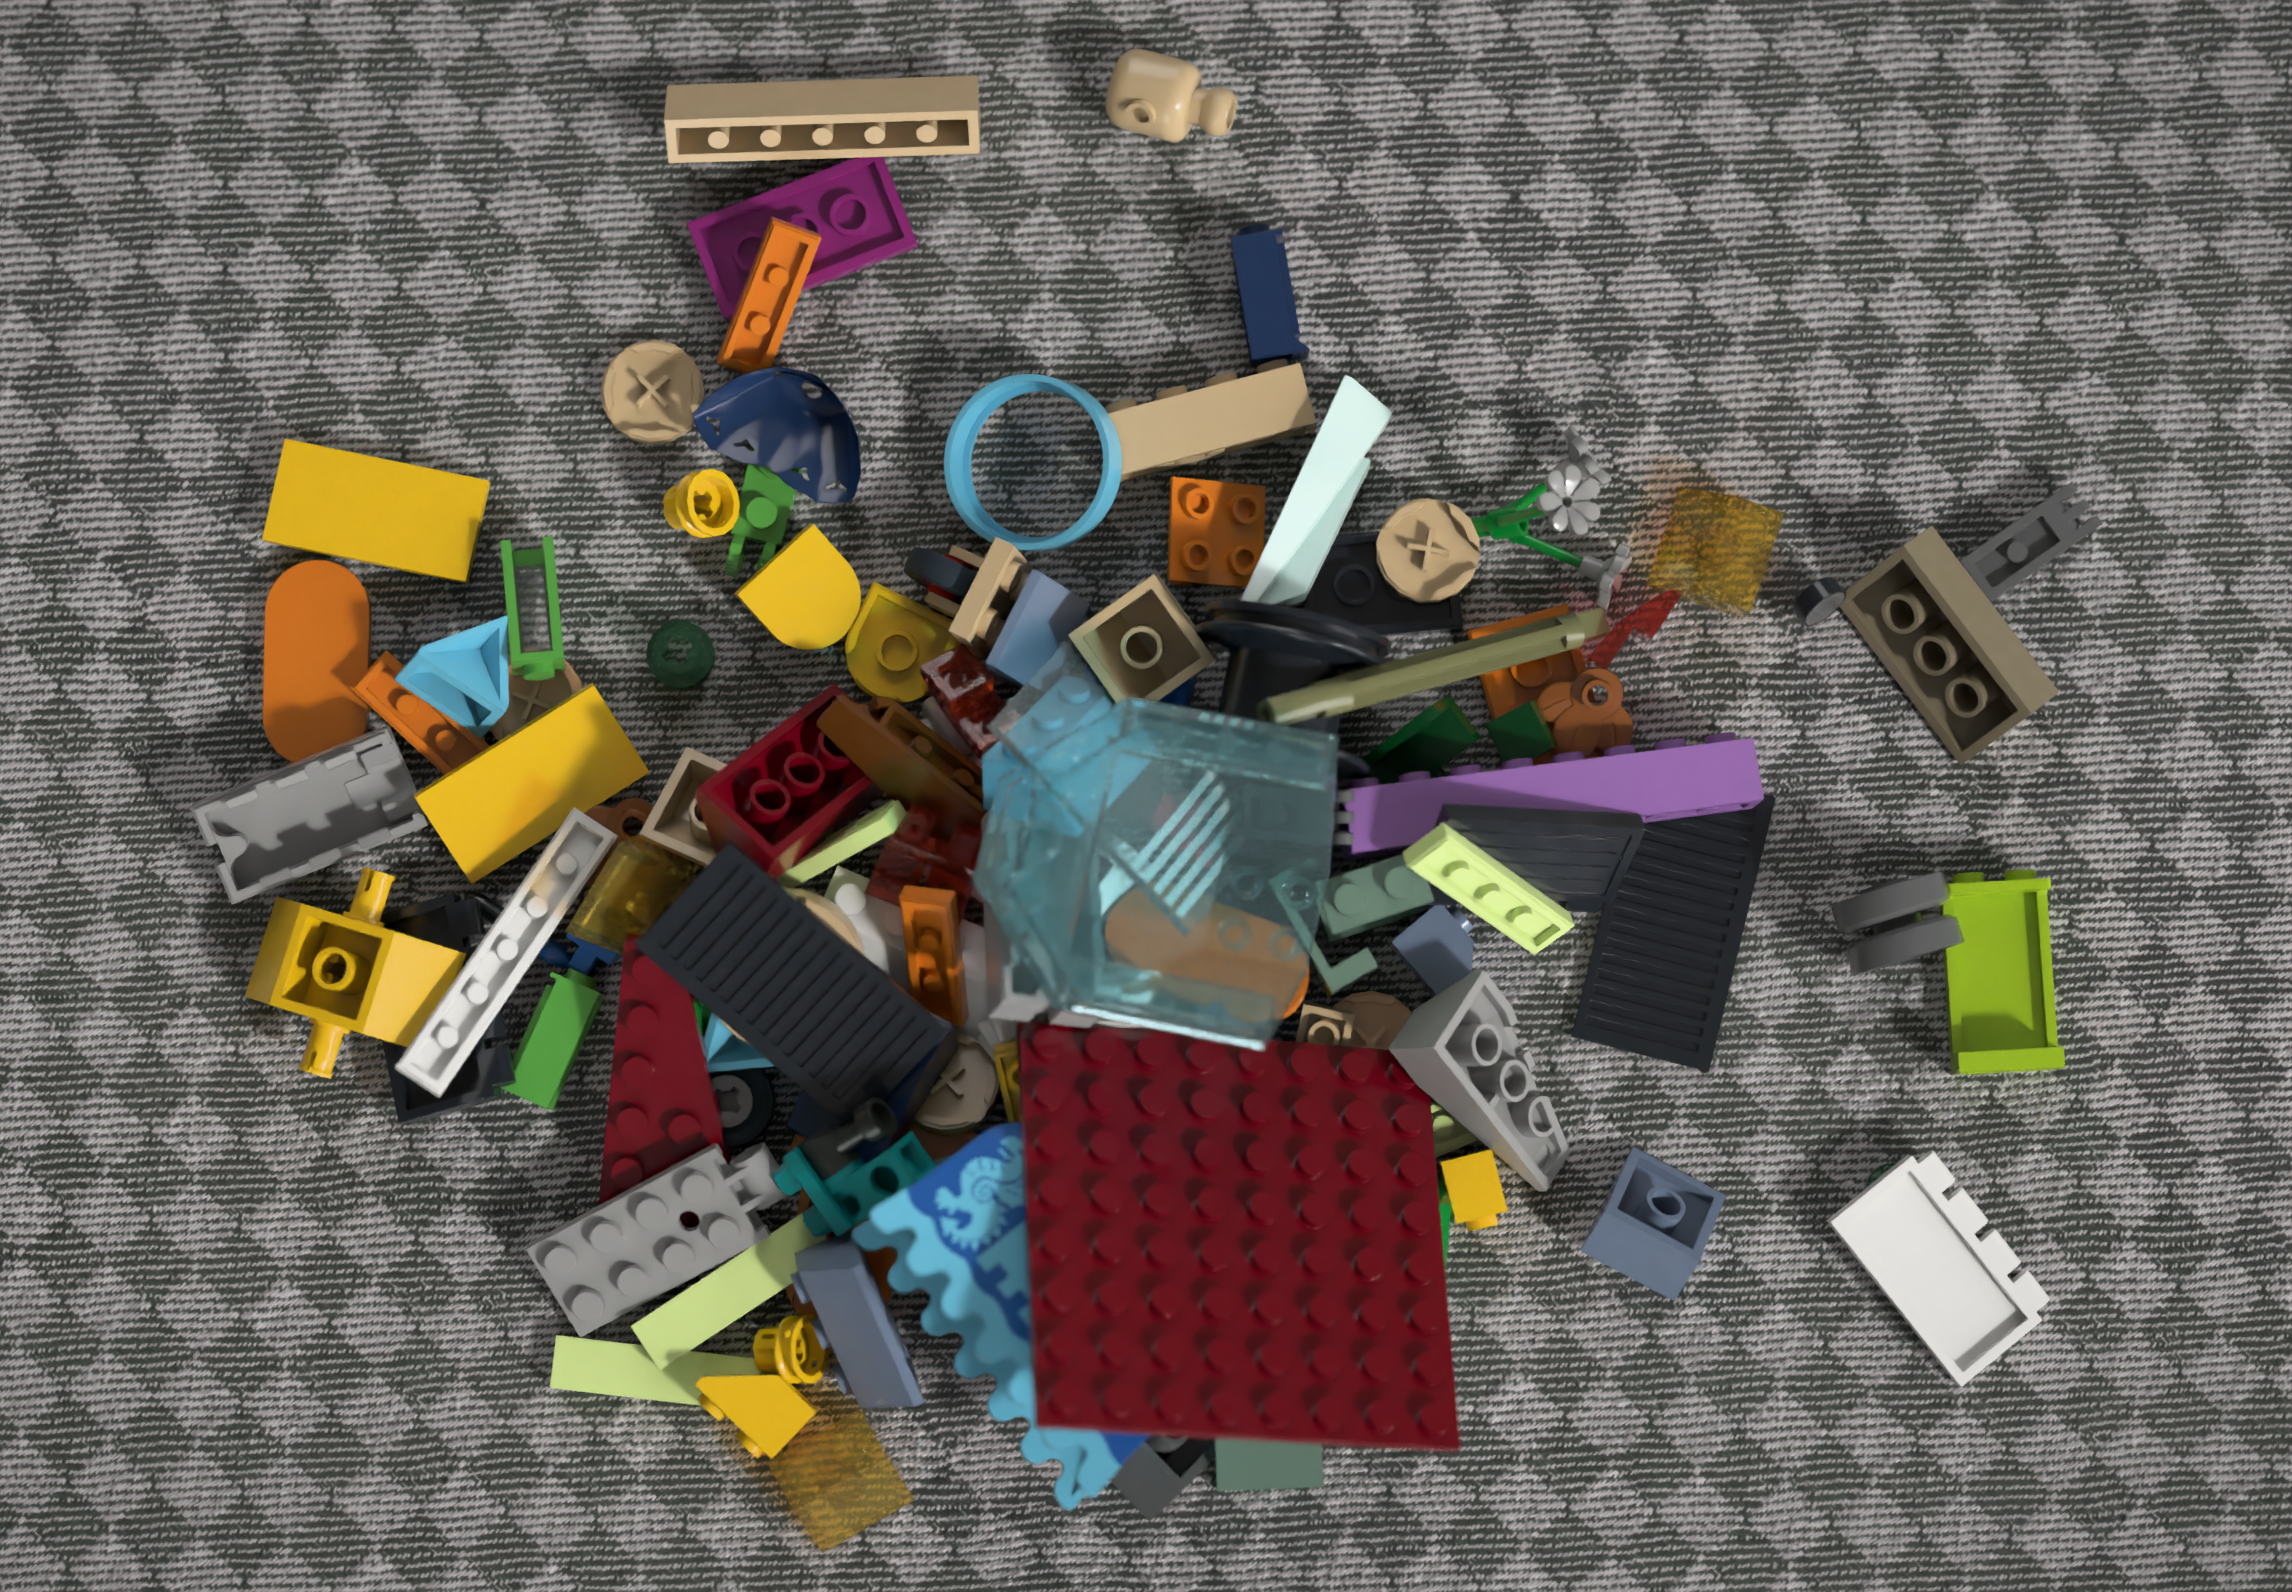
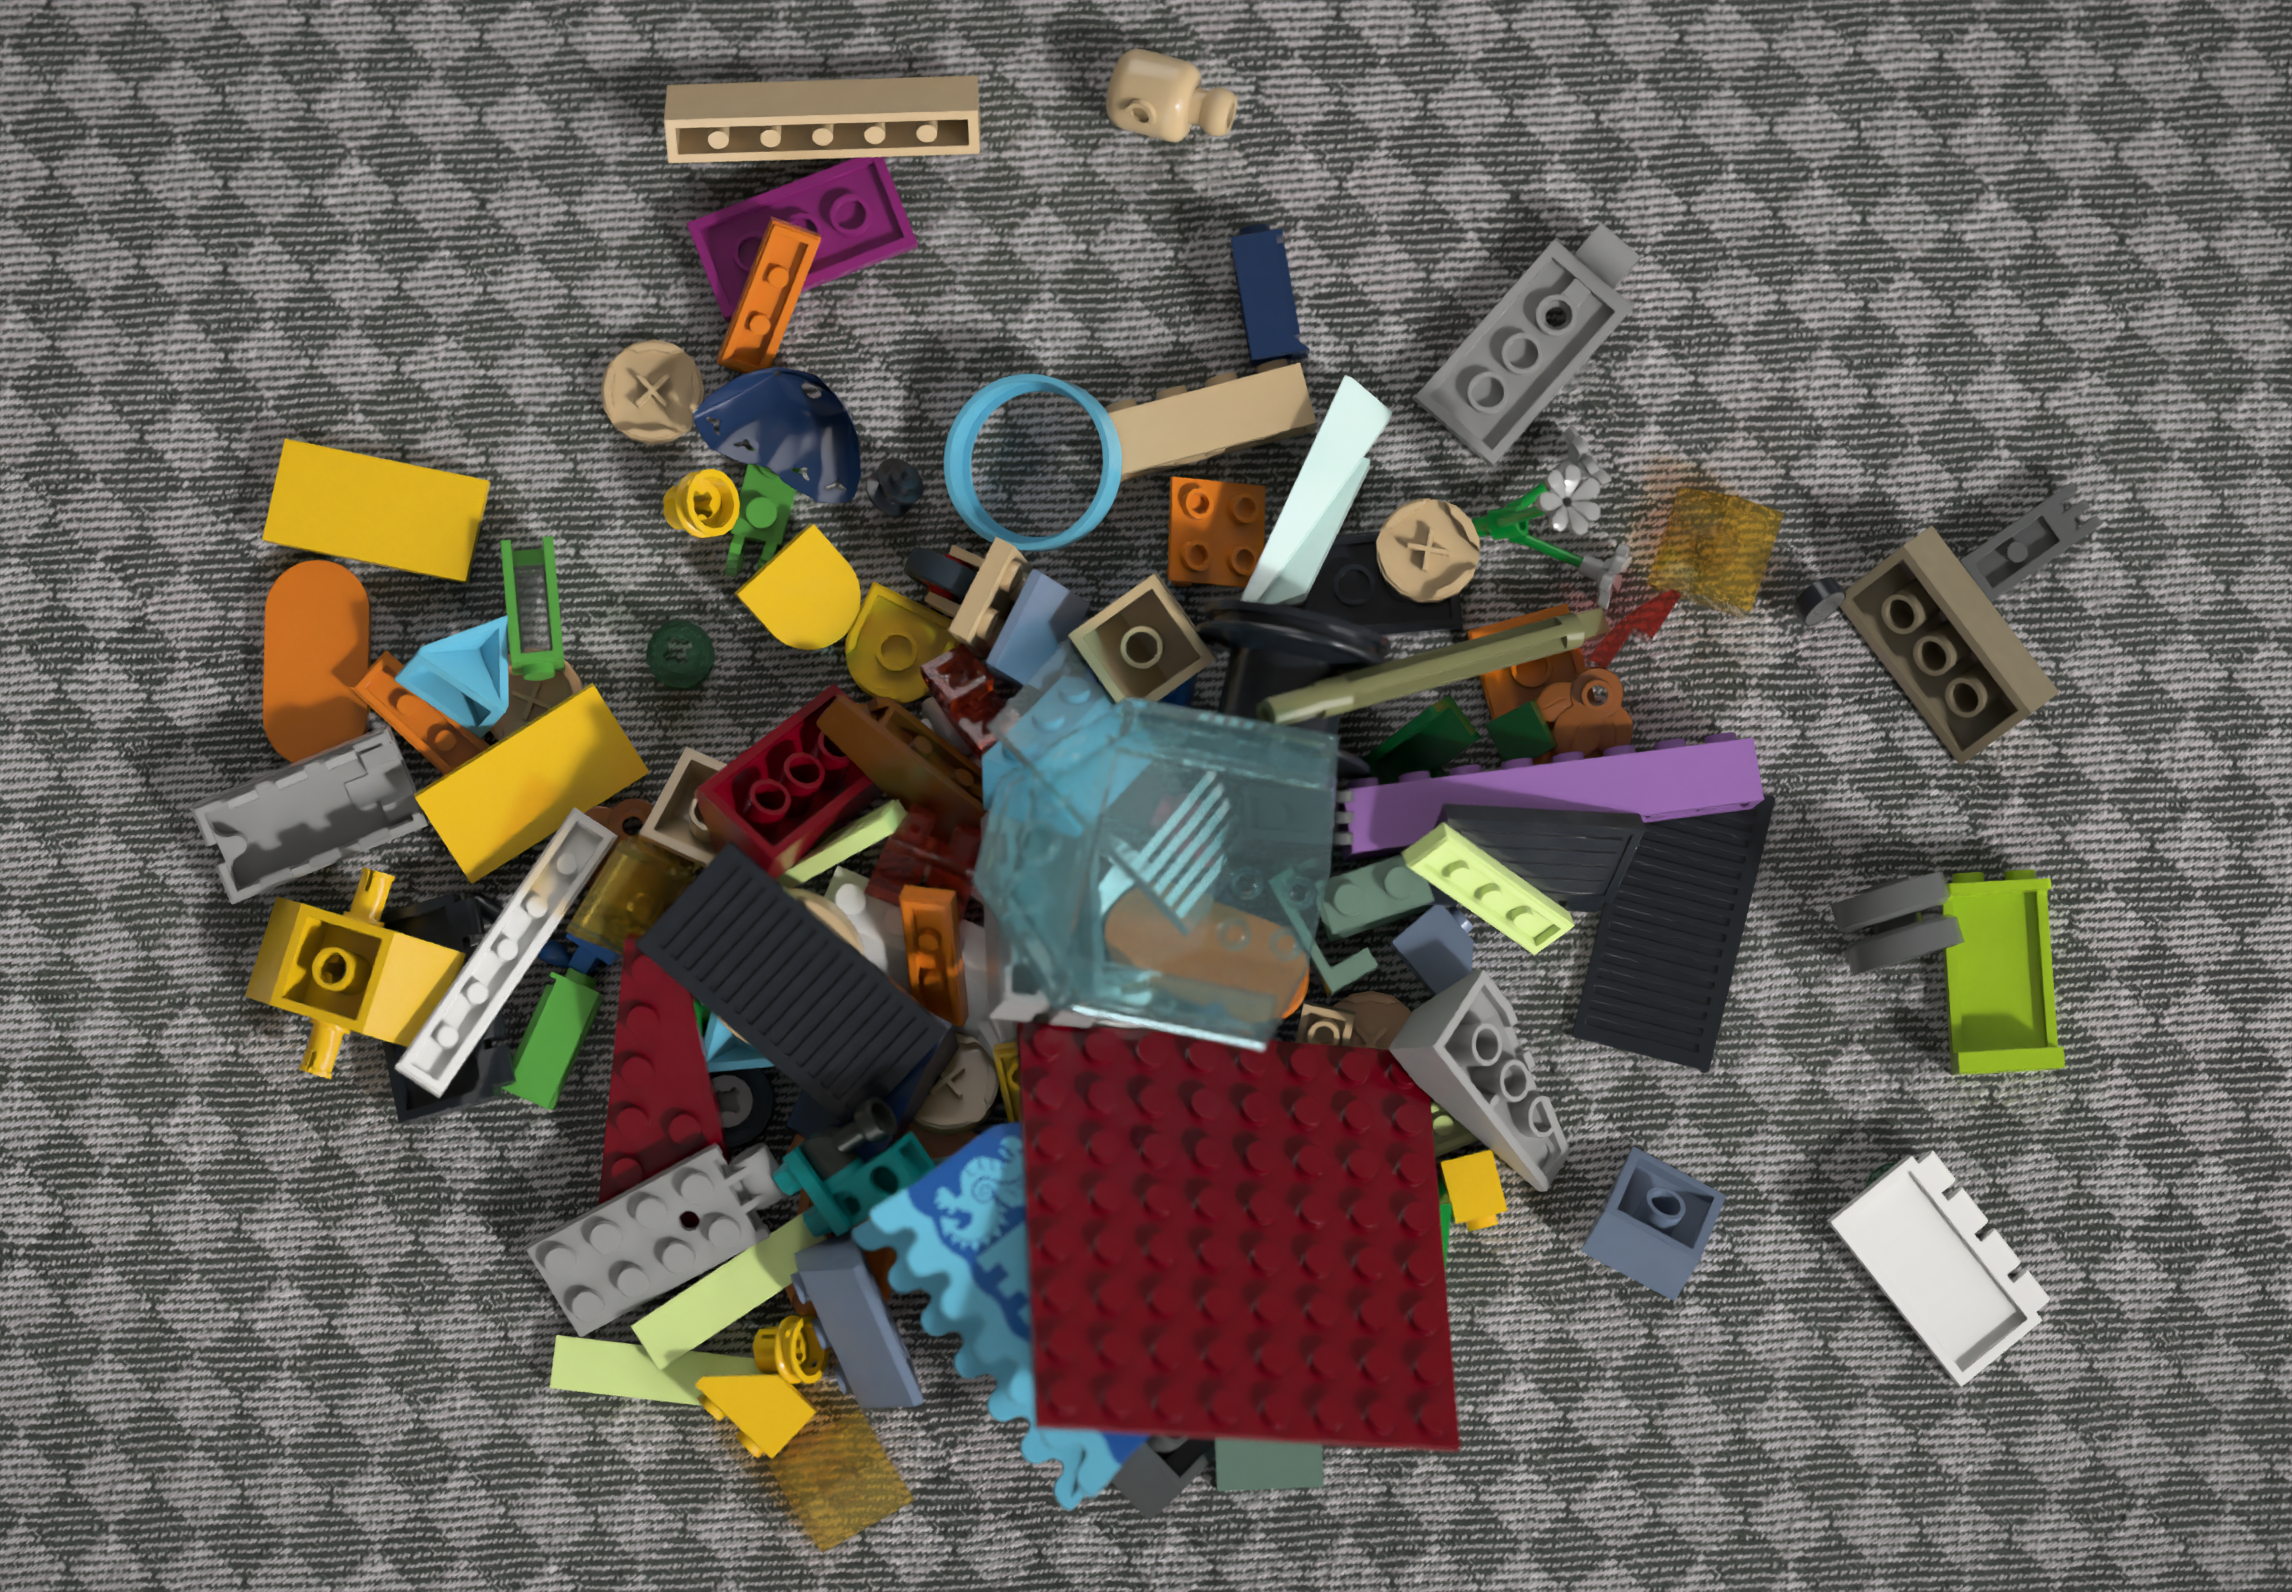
none -> black wheel [866,458,924,516]
none -> light grey hinge [1414,224,1641,468]

